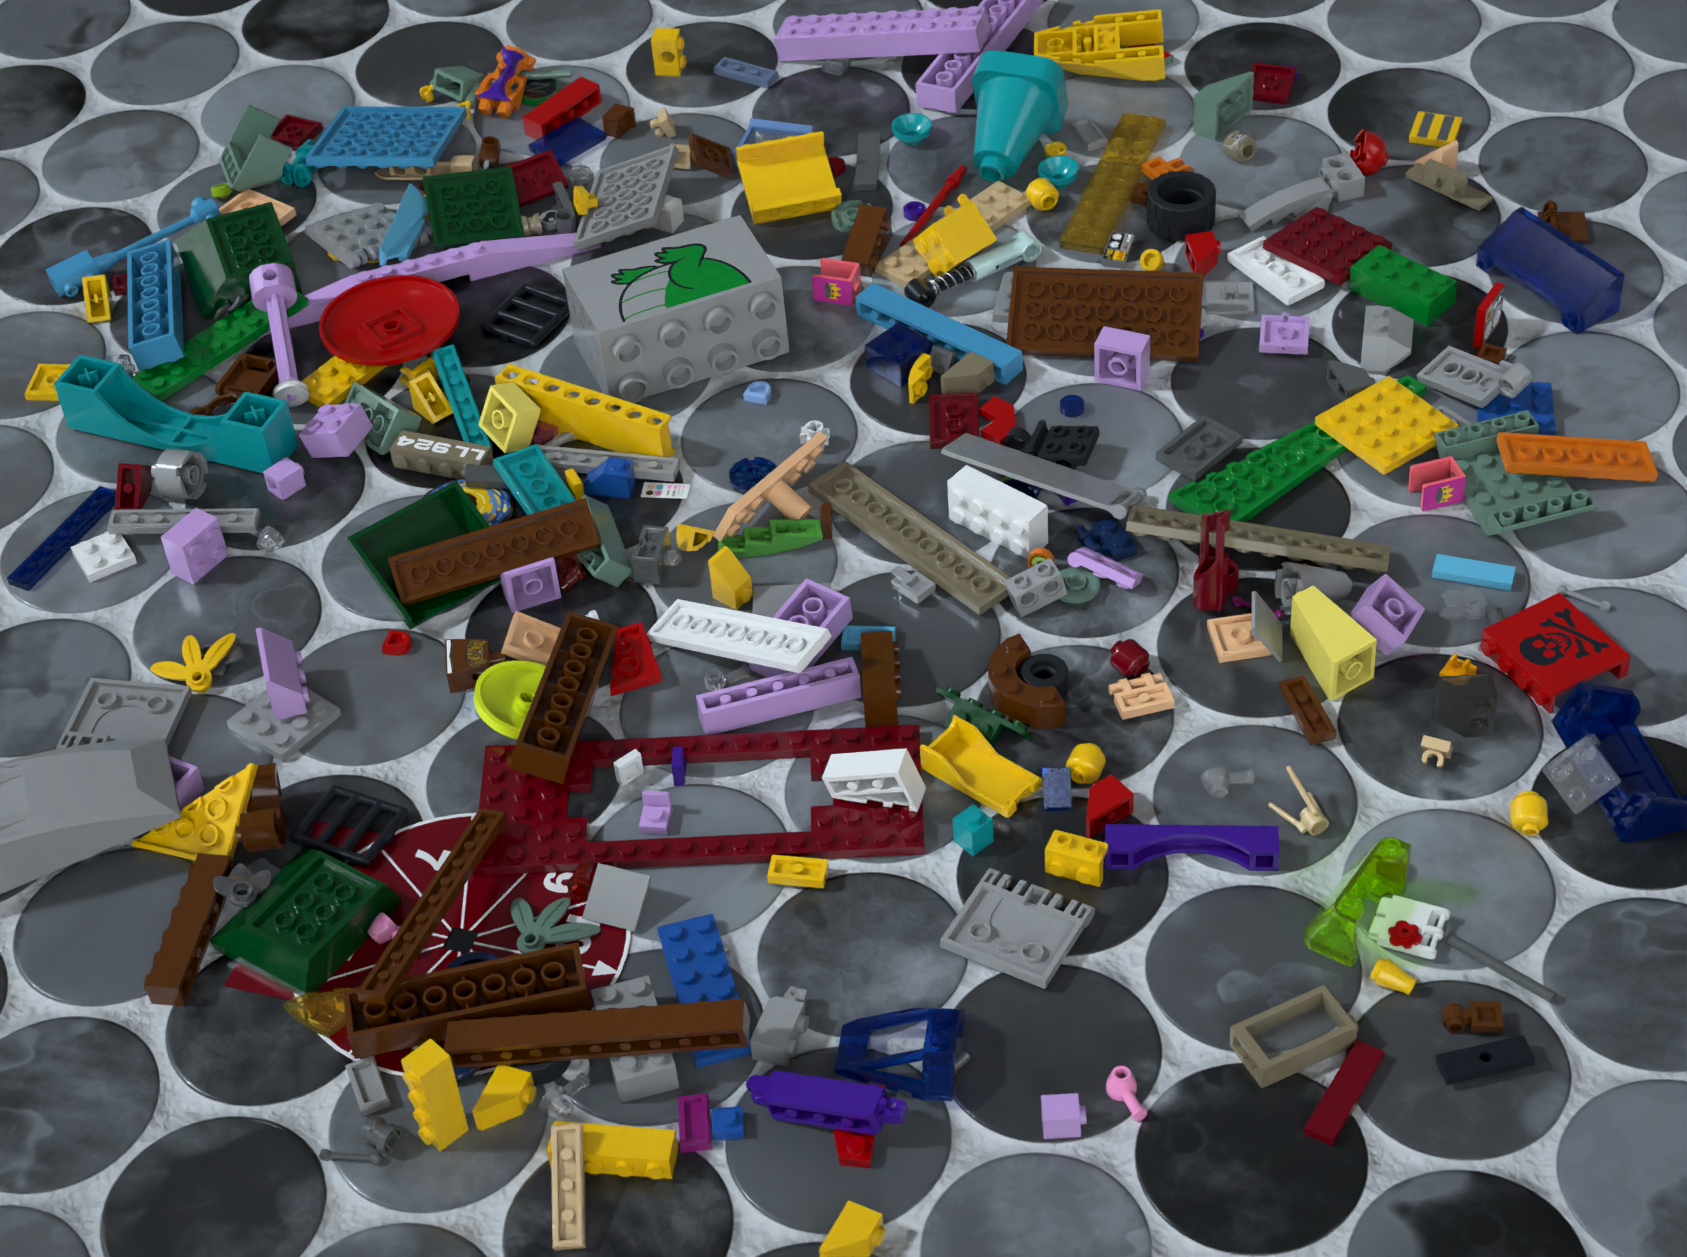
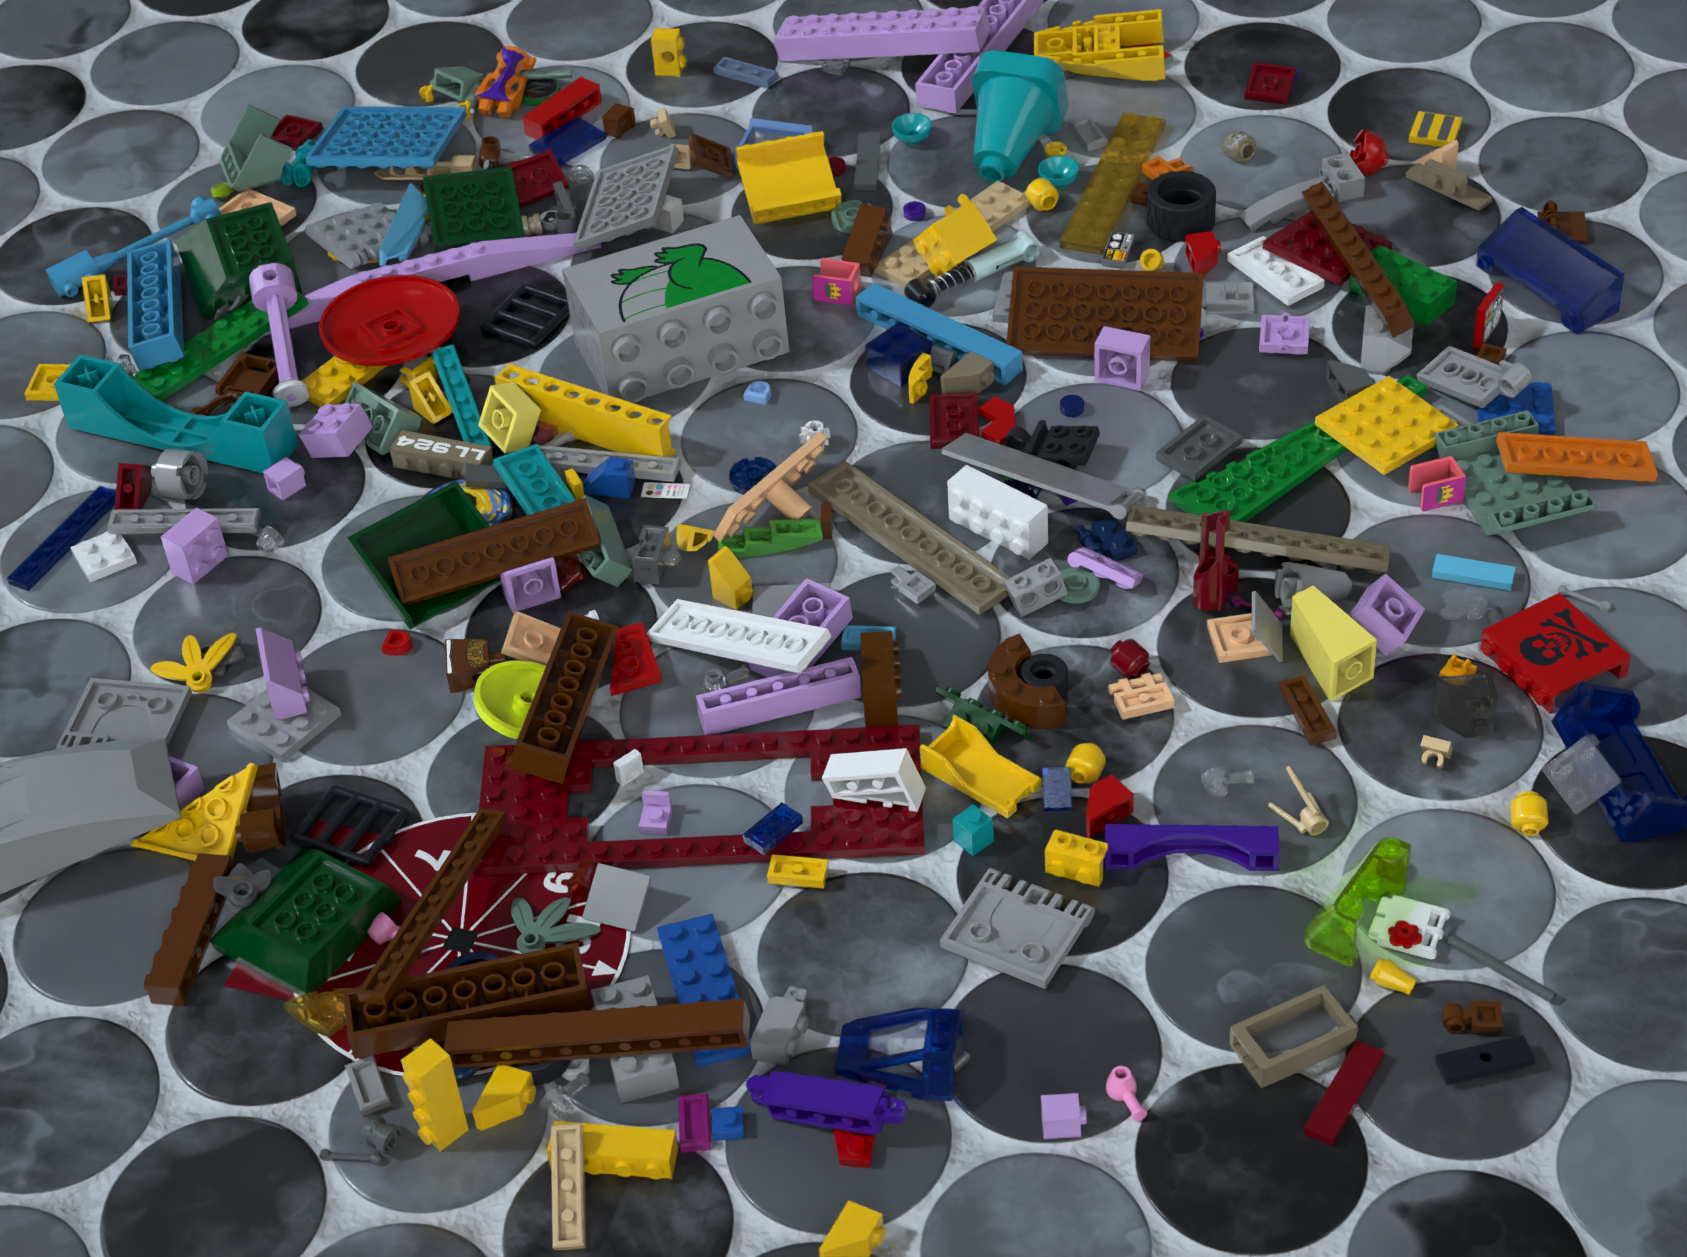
yellow tile [573,186,598,215] -> none
dark purple tile [671,747,686,786] -> none
red bar [900,165,967,247] -> none
orange tile [1027,548,1054,568] -> none
sand green slope [1192,72,1254,141] -> none
none -> clear blue plate [743,802,803,855]
none -> reddish brown brick [1301,182,1415,338]

